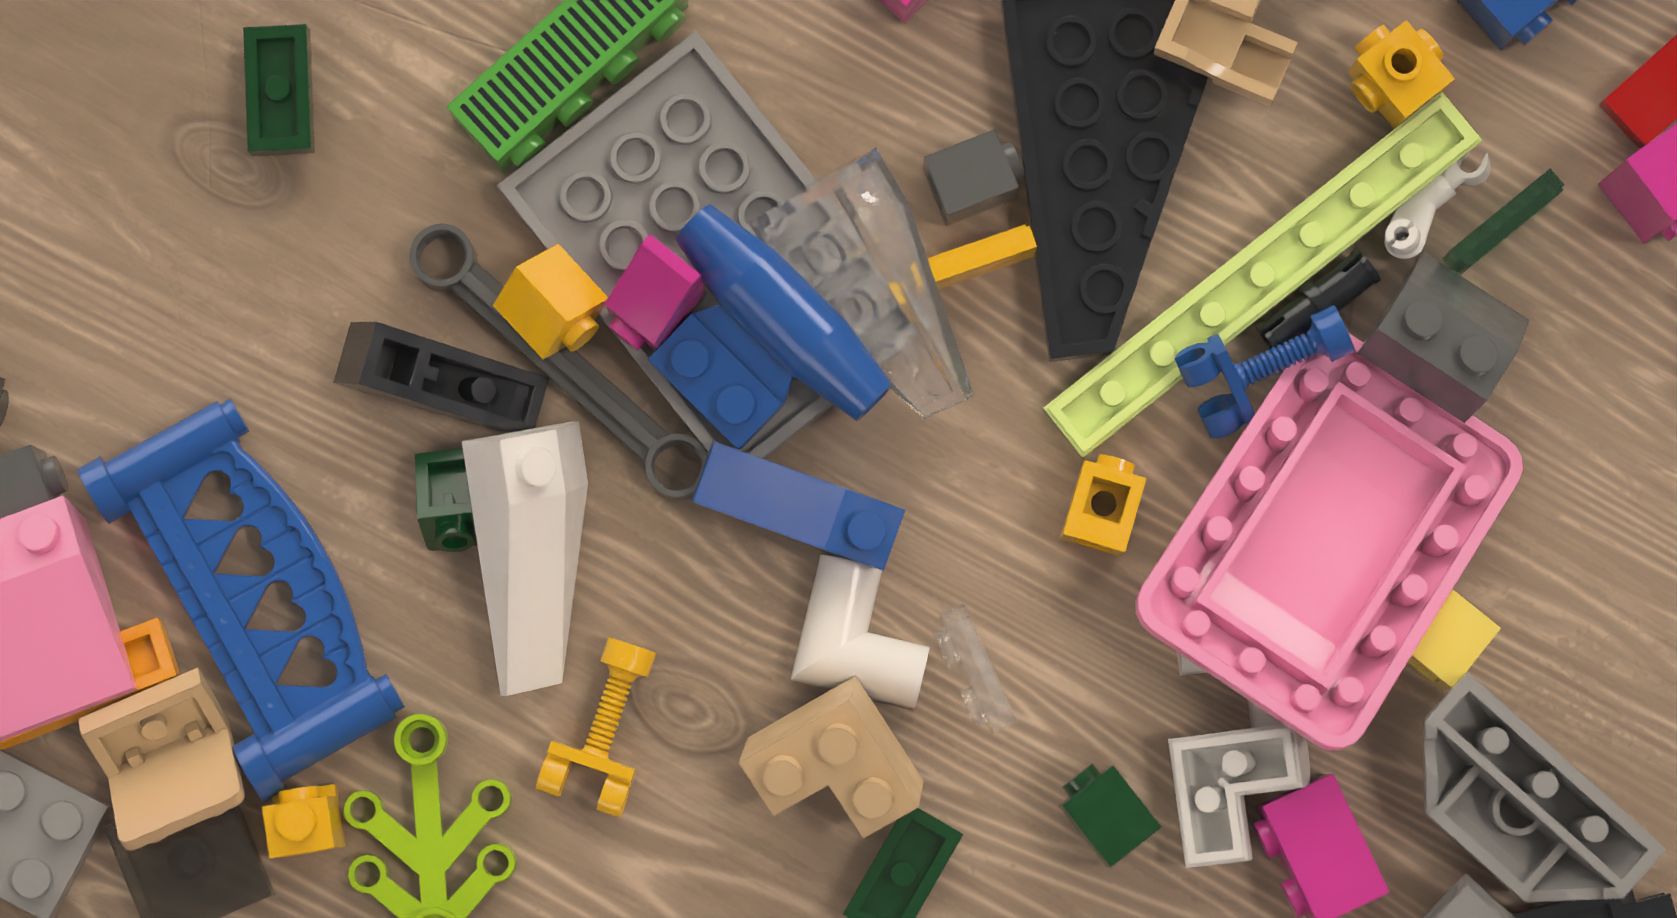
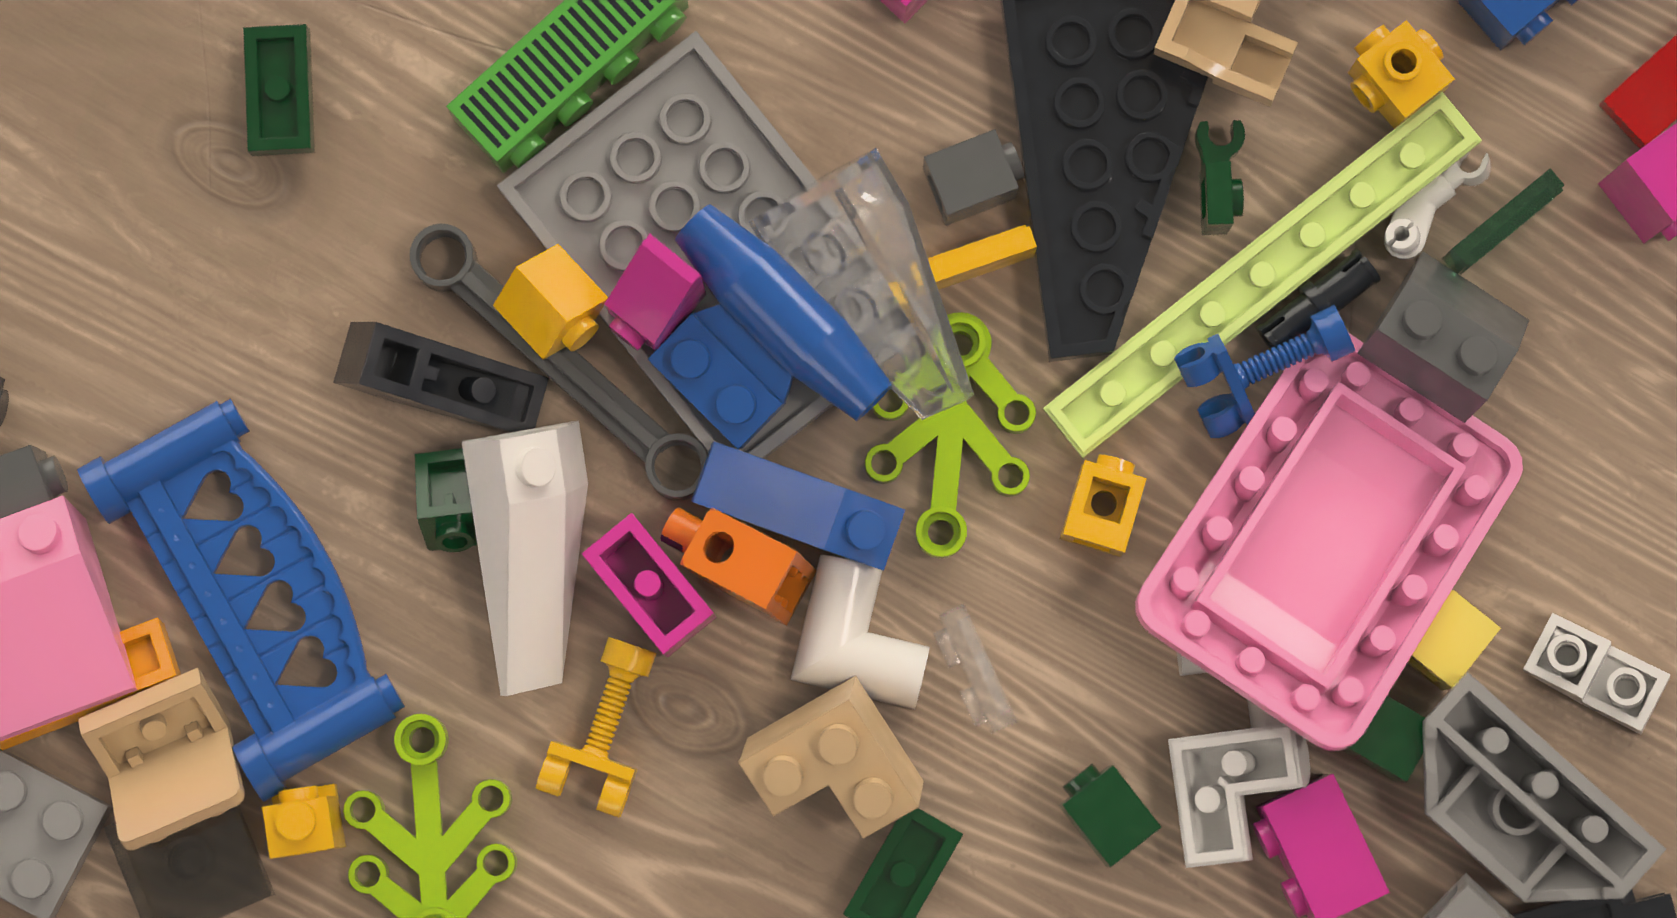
none -> dark pink brick [581,513,717,658]
none -> orange torso [660,507,817,626]
none -> lime plant [865,312,1036,559]
none -> dark green plate [1195,120,1245,235]
none -> dark green brick [1341,696,1425,783]
none -> white slope [1523,613,1670,735]

